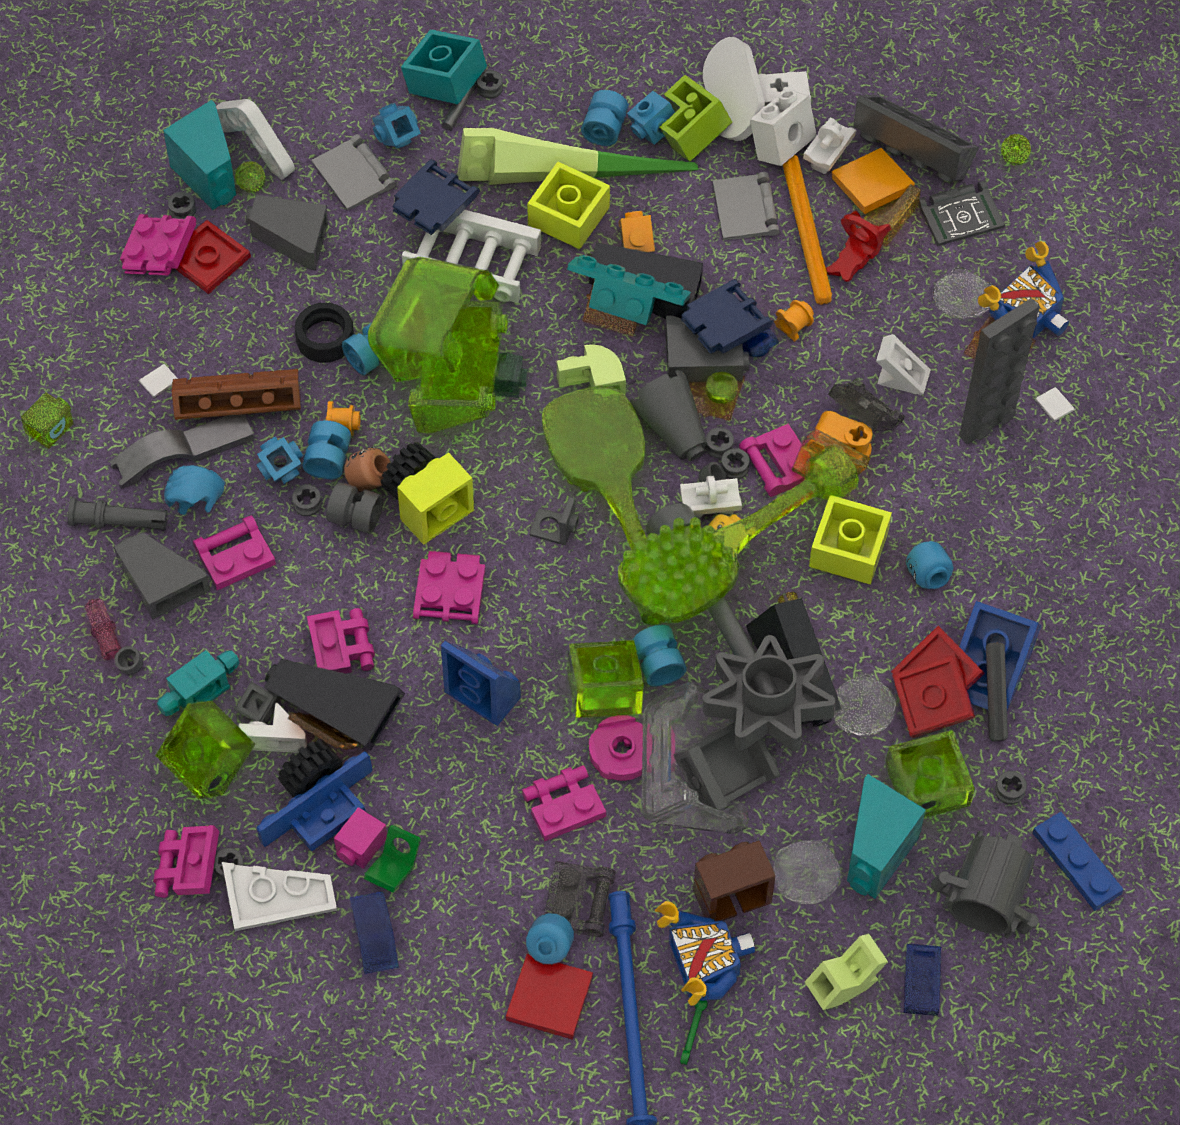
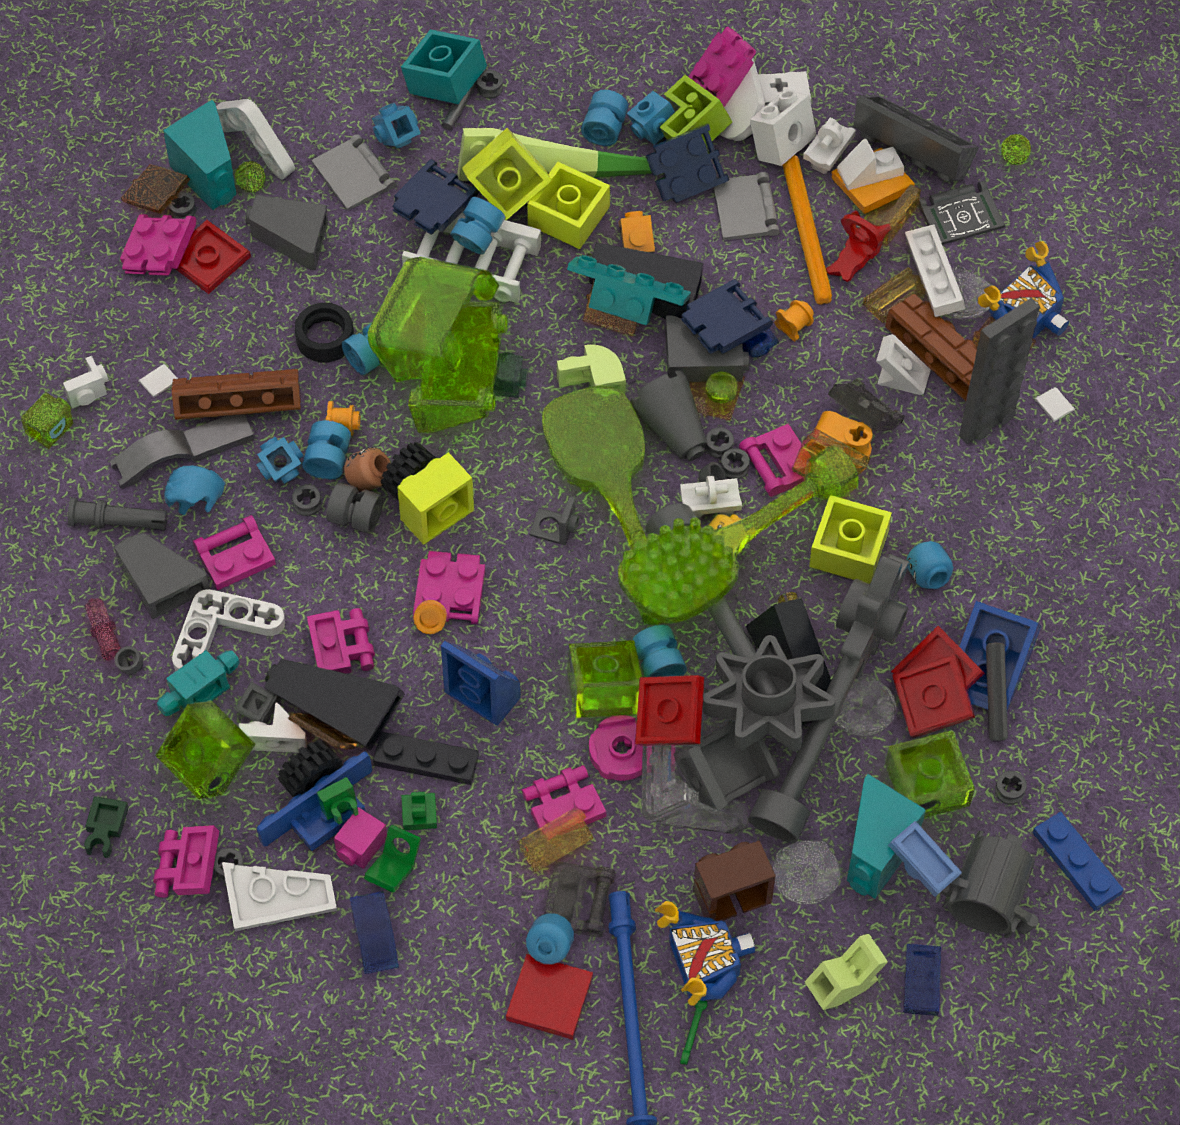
none -> white bracket [63,356,109,409]
none -> dark green plate [84,796,129,858]
none -> clear orange piece [121,164,190,214]
none -> white beam [172,589,285,671]
none -> green tile [317,777,359,824]
none -> black plate [373,731,479,785]
none -> green tile [401,791,437,830]
none -> light orange tile [413,600,447,634]
none -> dark azure wheel [450,197,506,255]
none -> neon yellow brick [462,128,552,220]
none -> clear yellow panel [517,808,594,873]
none -> red tile [635,675,704,746]
none -> dark blue plate [646,124,730,203]
none -> dark pink plate [688,27,756,107]
none -> dark grey piece [748,554,910,843]
none -> white slope [837,139,904,190]
none -> clear yellow tile [863,266,926,323]
none -> dark orange brick [885,294,977,401]
none -> medium blue tile [888,821,962,897]
none -> white plate [905,224,965,317]

